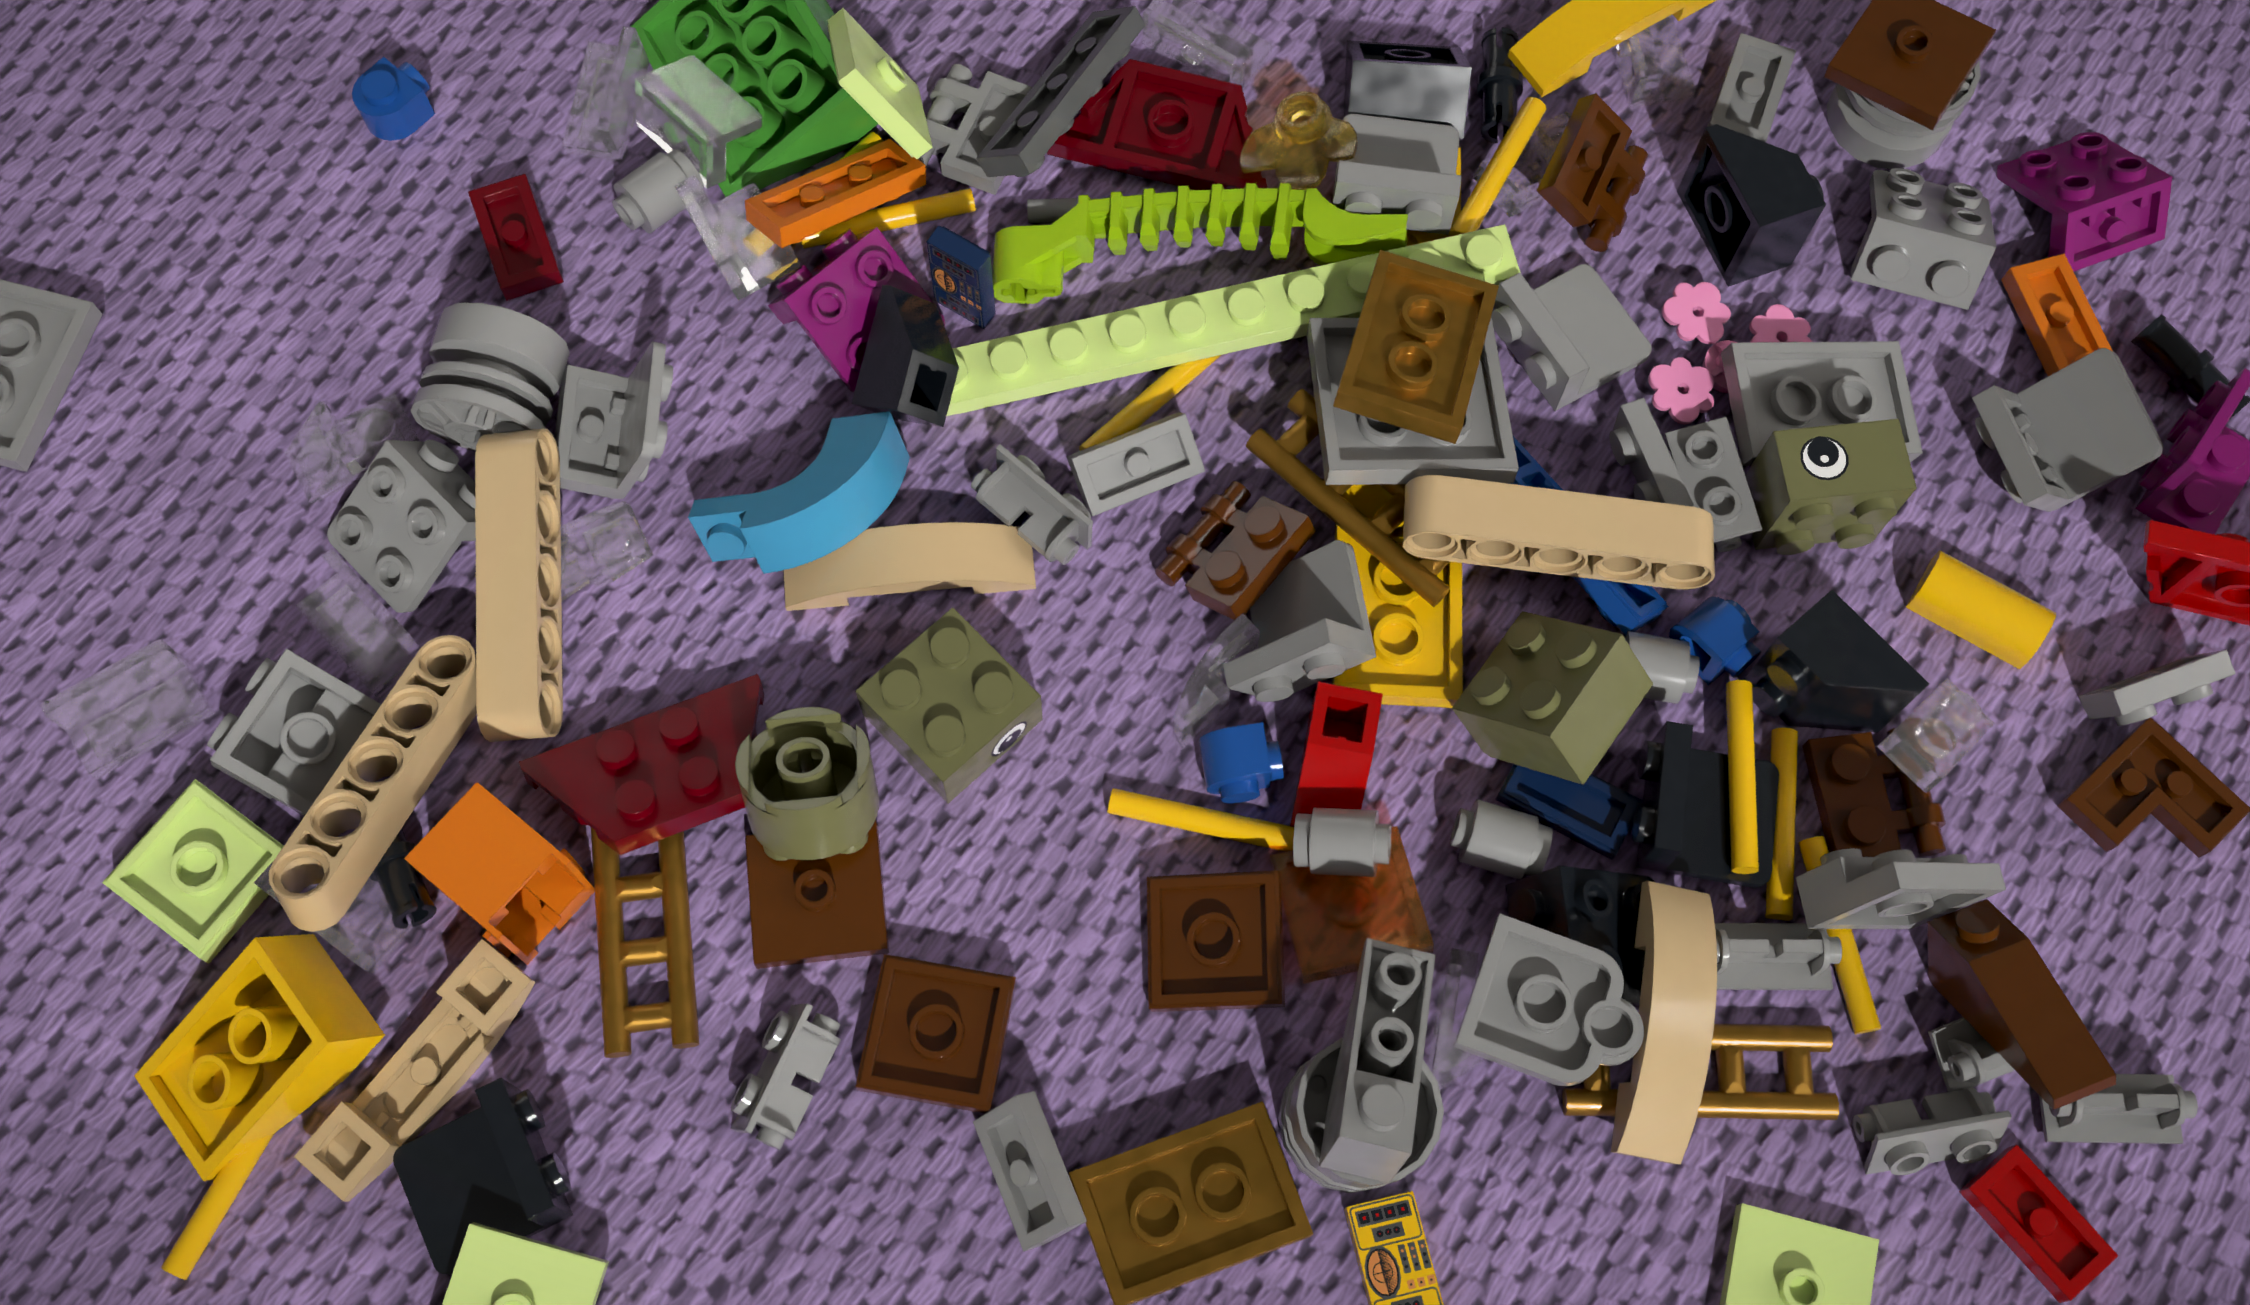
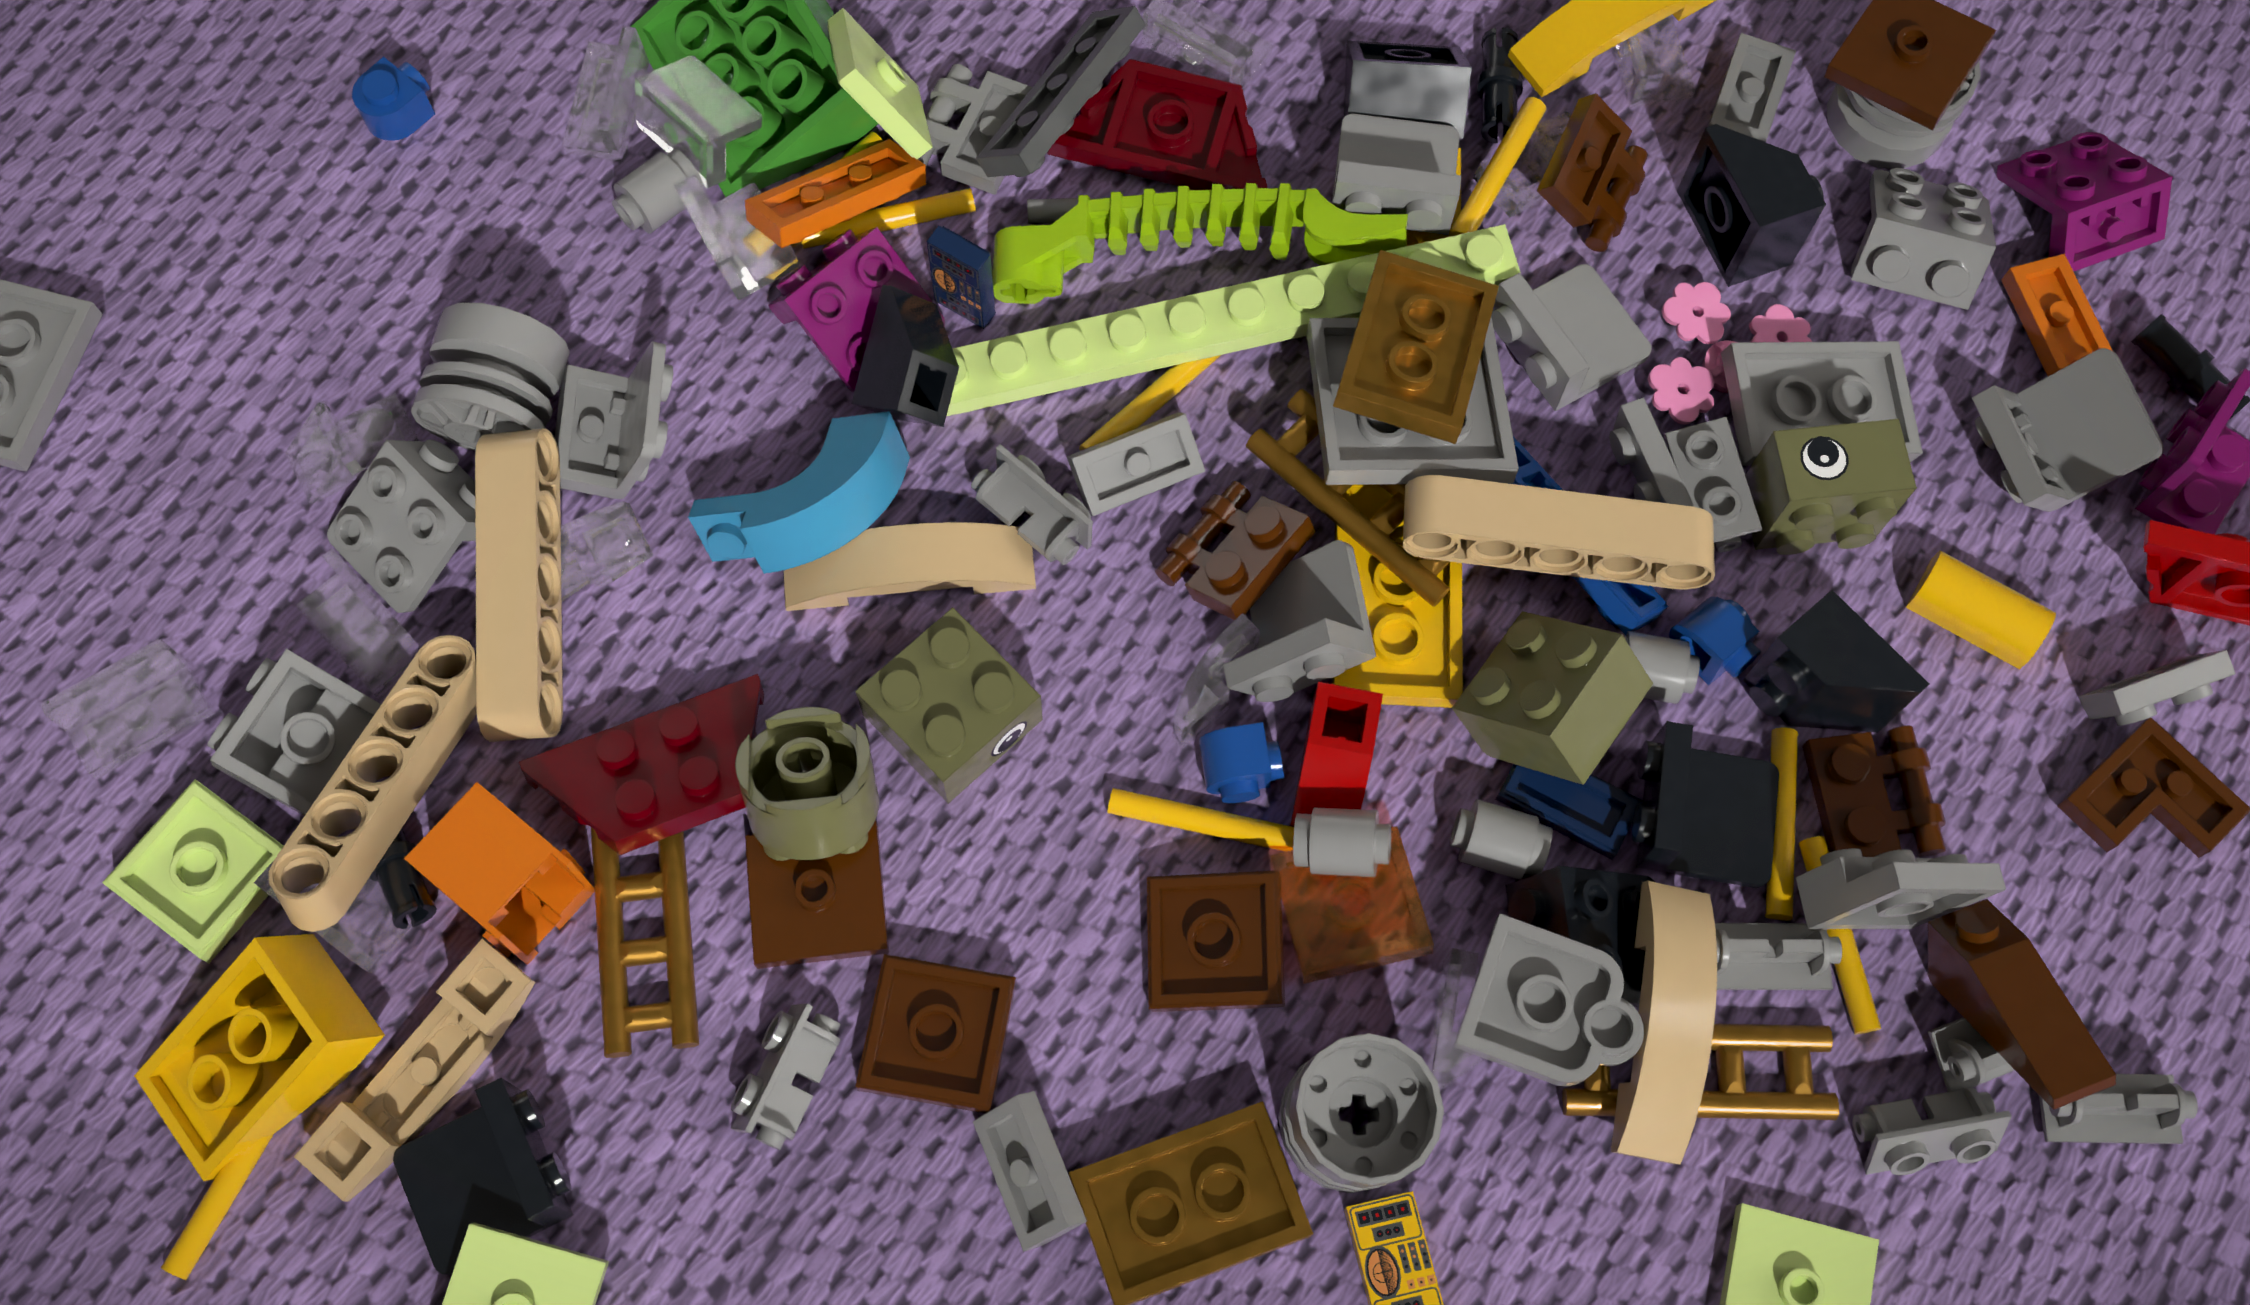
dark red plate [468,174,564,301] -> none
clear yellow plate [1240,91,1358,190] -> none
light grey slope [1319,938,1435,1183] -> none
yellow bar [1726,680,1759,874] -> none
clear plate [1877,678,1995,793] -> none
red plate [1959,1145,2119,1303] -> none

